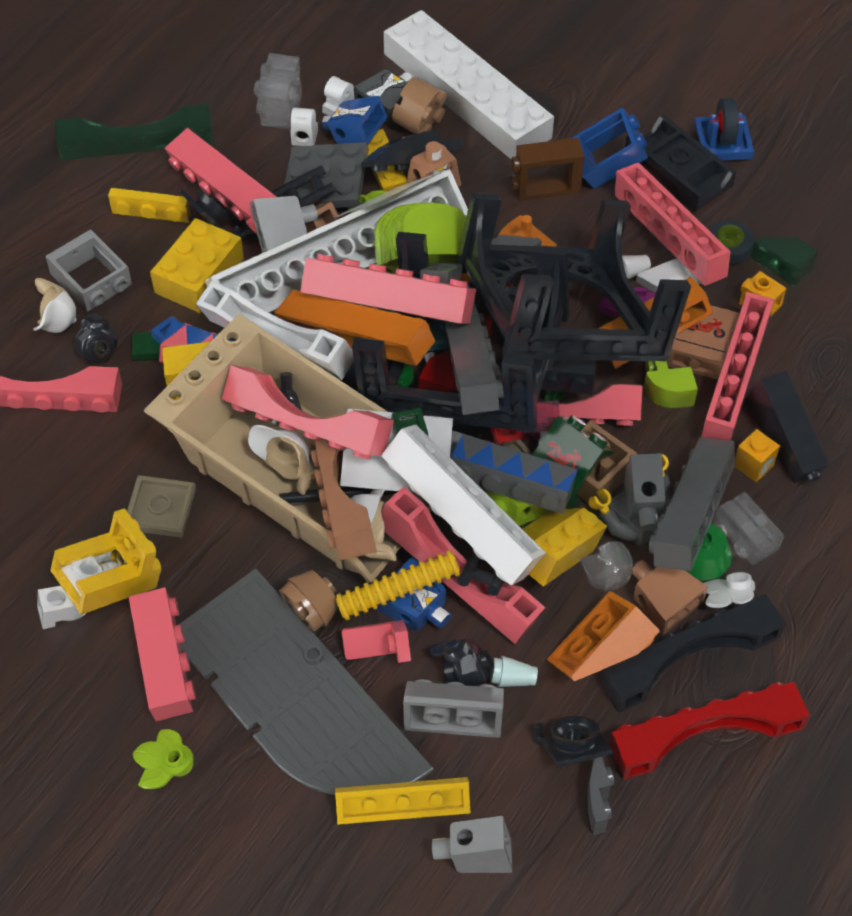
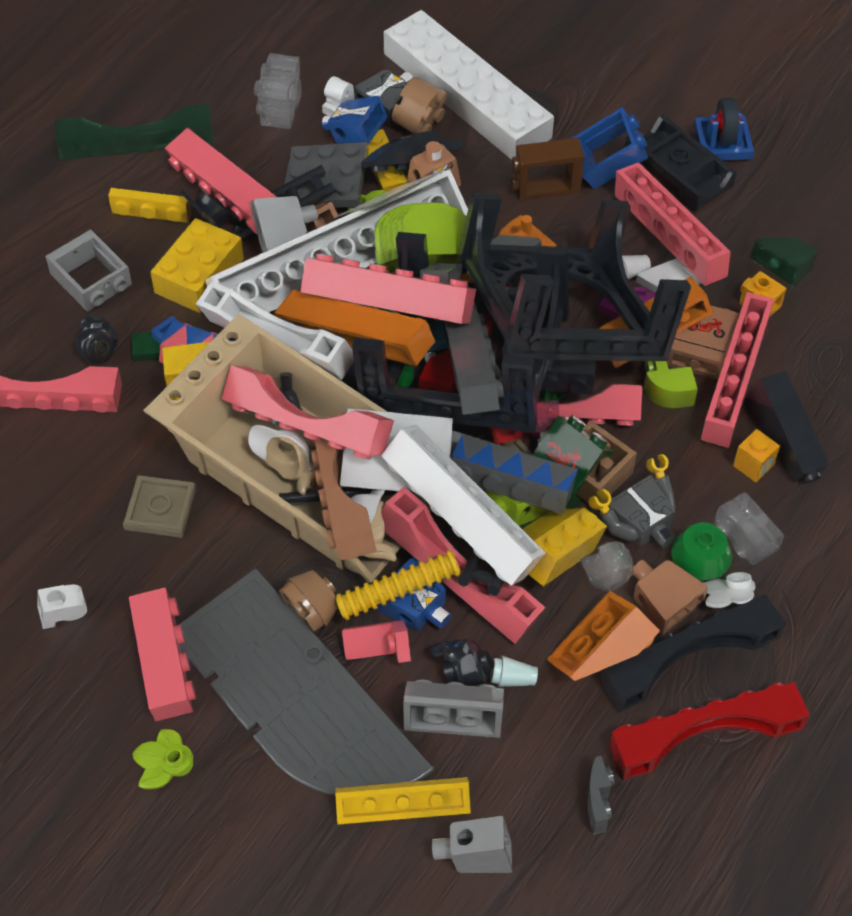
white hair [33,278,76,333] -> none
yellow brick [50,508,162,615] -> none
white leg [290,107,318,146] -> none
dark green tile [391,407,429,436] -> none
black hat [533,716,613,768] -> none
dark grey torso [624,453,665,531] -> none
dark grey brick [649,437,735,571] -> none
black wheel [709,220,754,264] -> none

